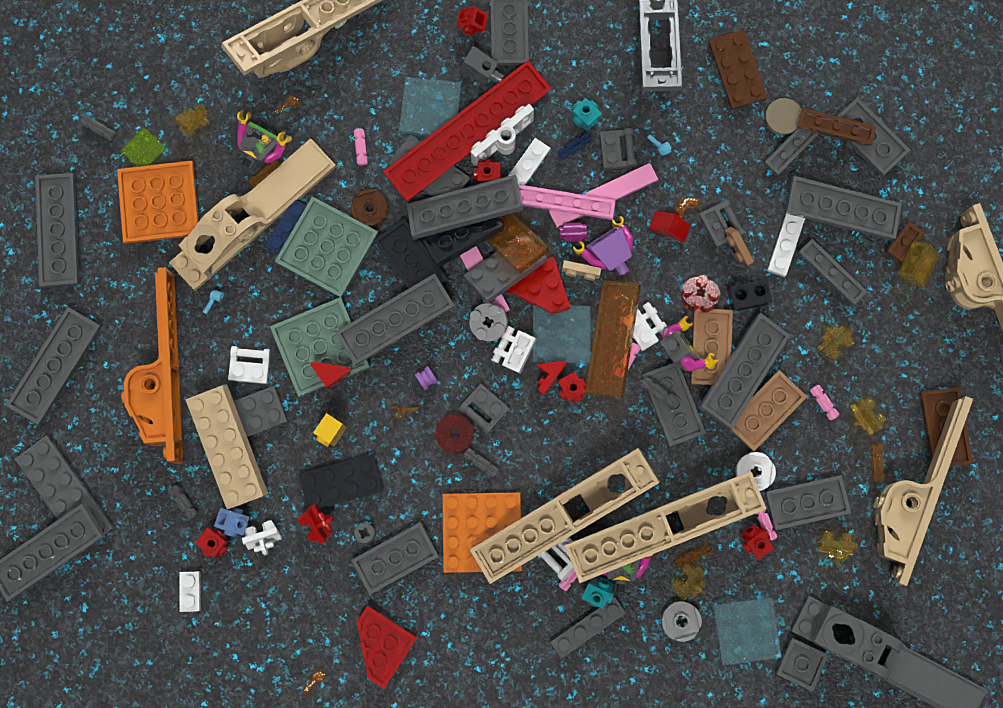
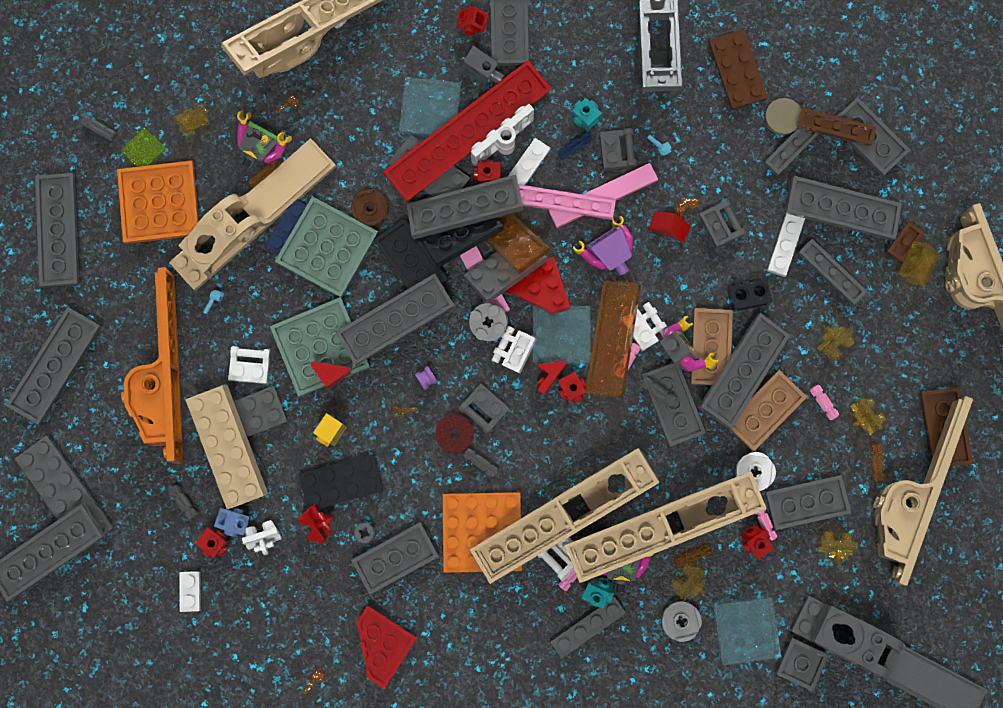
bright pink axle [354,129,367,166] -> none
magenta brick [559,222,587,242] -> none
tan plate [562,260,601,281] -> none
clear red plate [681,275,721,313] -> none
medium nougat plate [724,227,754,266] -> none

